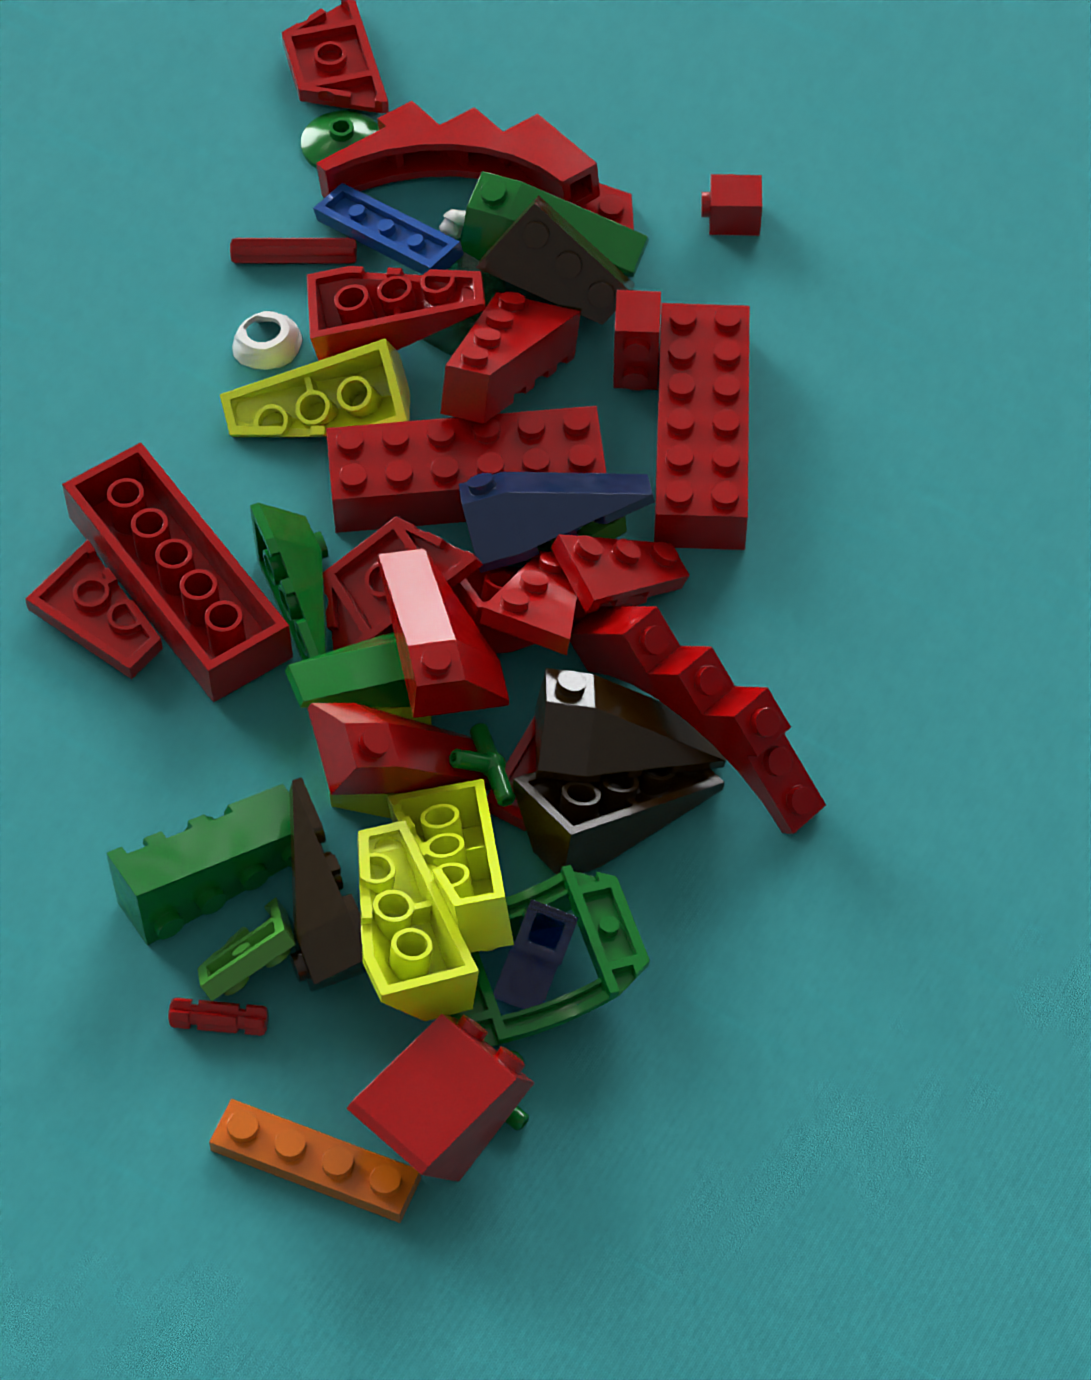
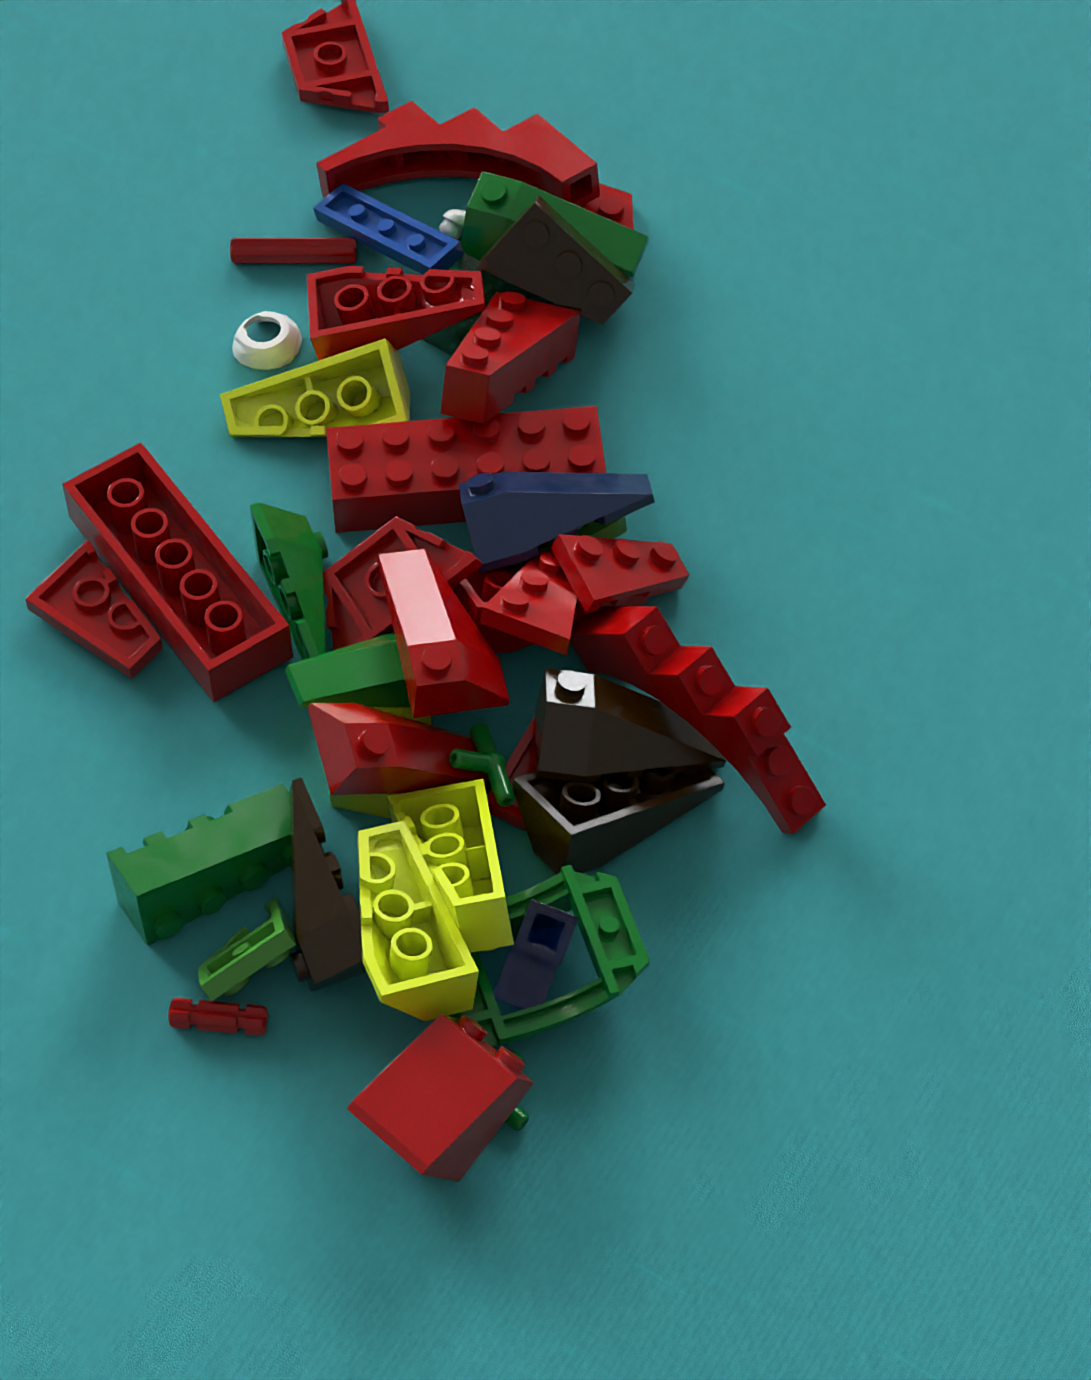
orange plate [209,1098,421,1223] -> none
green dish [301,110,379,169] -> none
red brick [613,290,661,390] -> none
red brick [654,303,750,550] -> none
red brick [701,174,762,236] -> none

